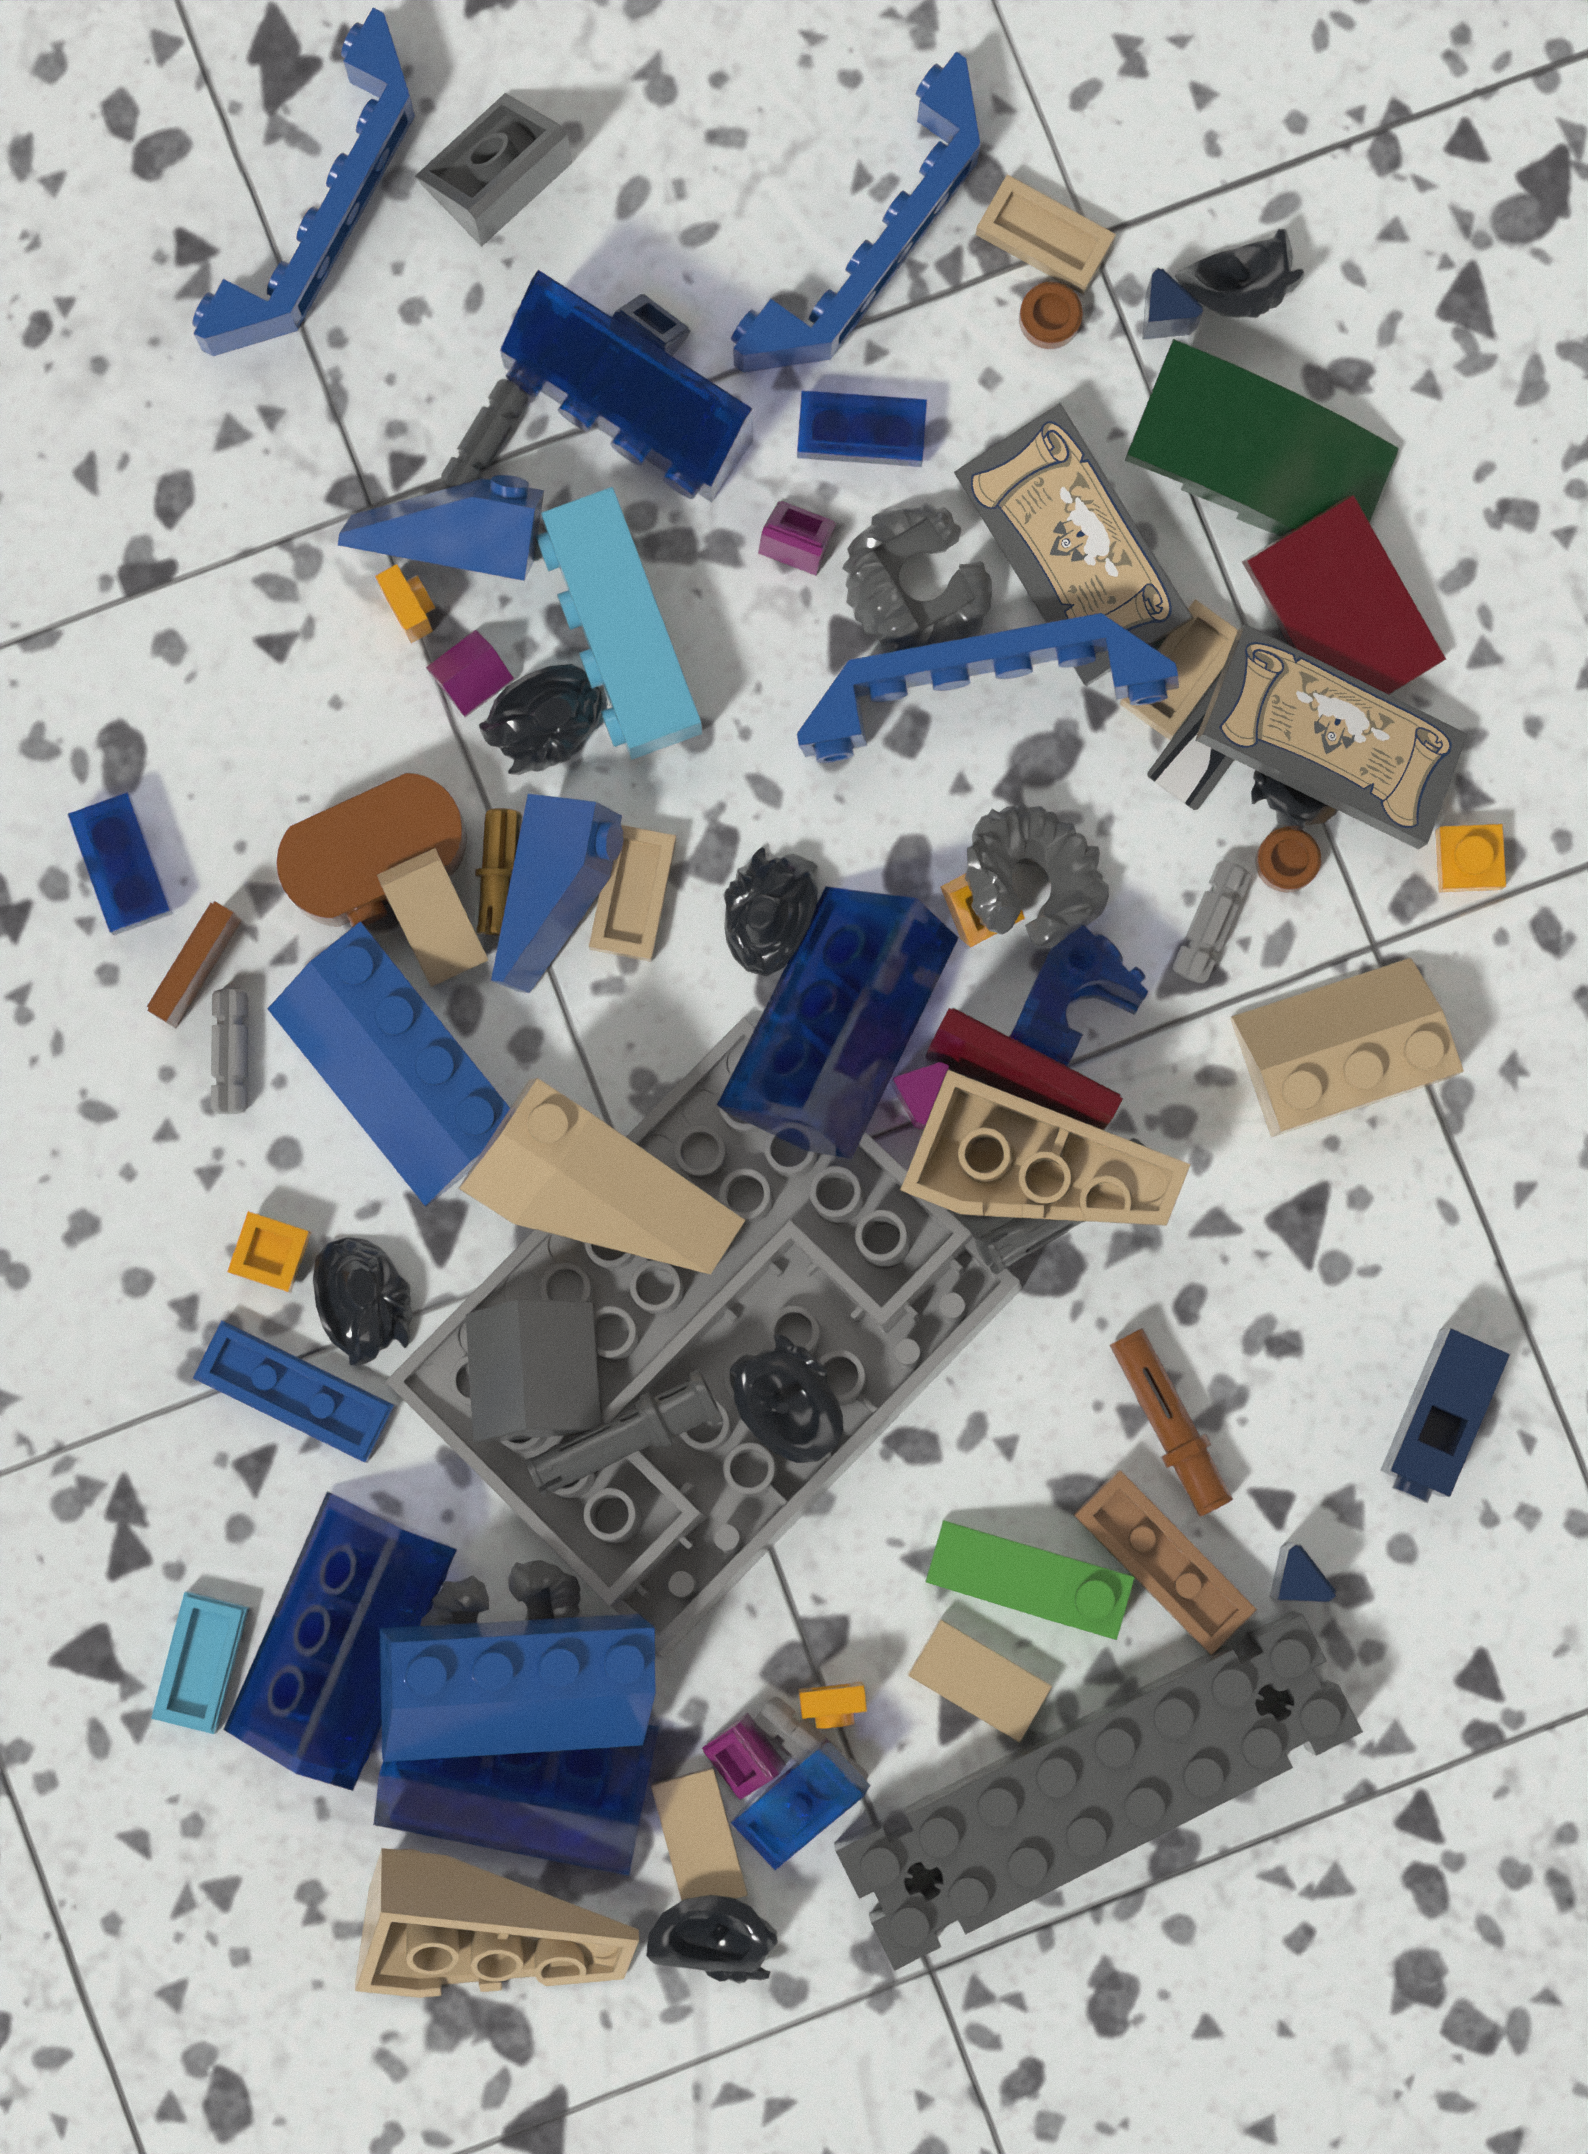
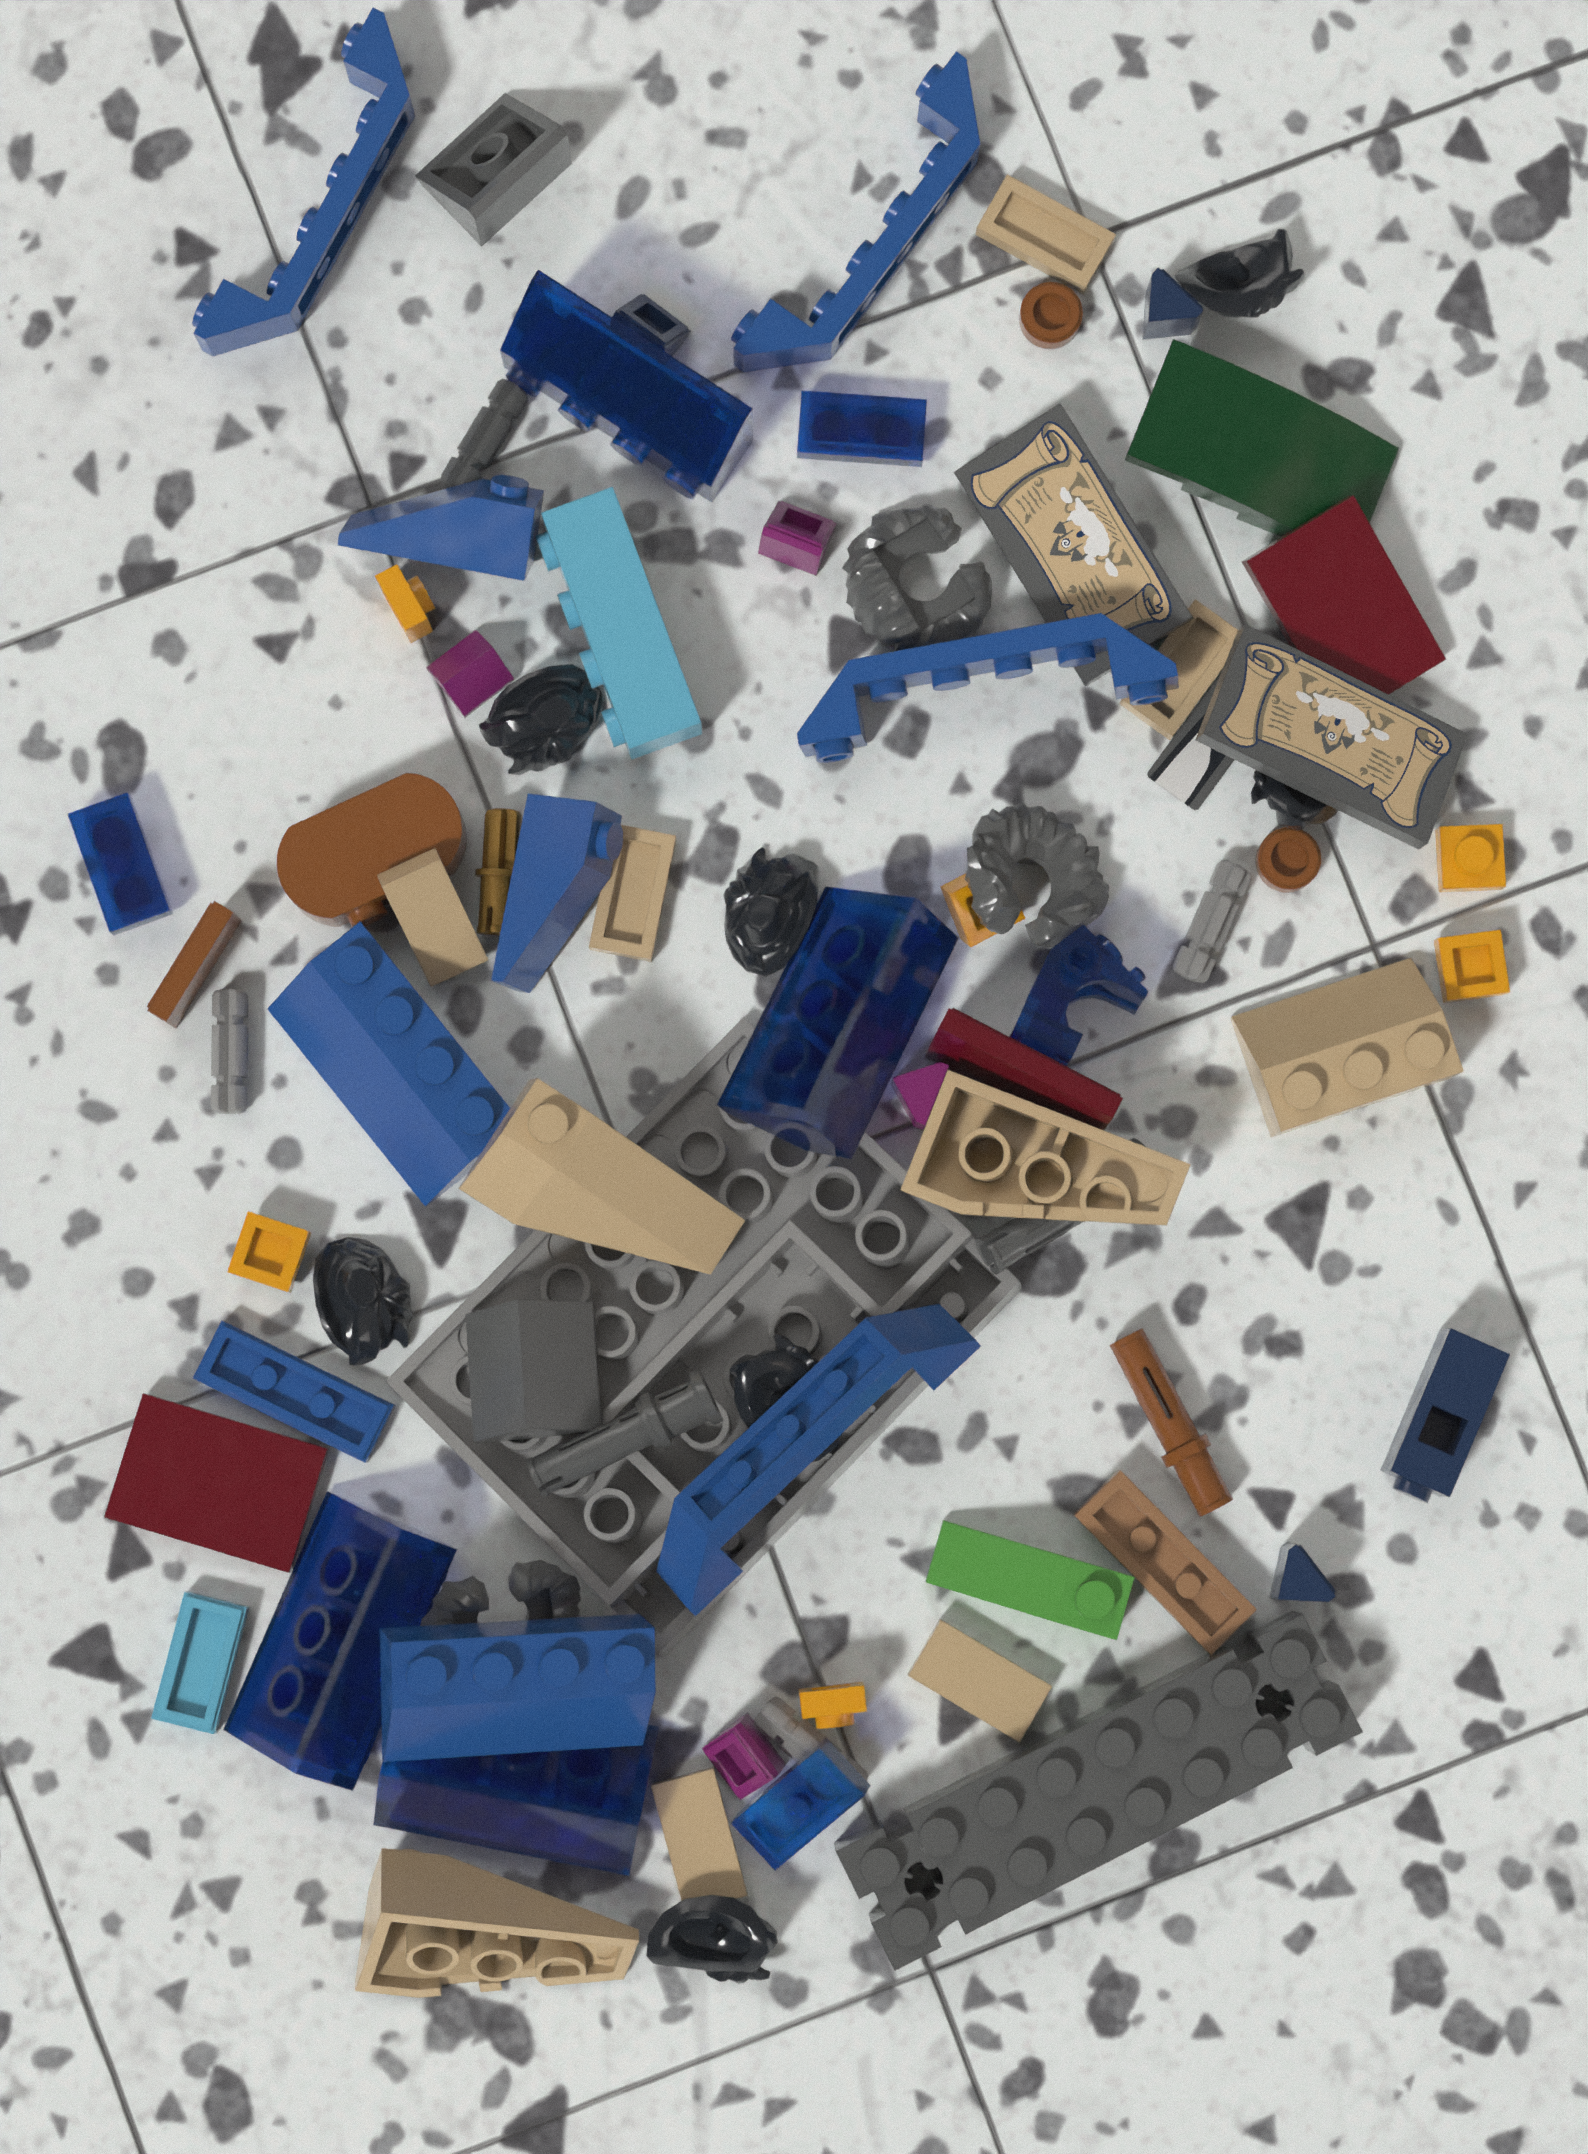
none -> dark red tile [104,1393,329,1573]
none -> blue slope [656,1304,981,1616]
none -> light orange plate [1434,929,1510,1003]

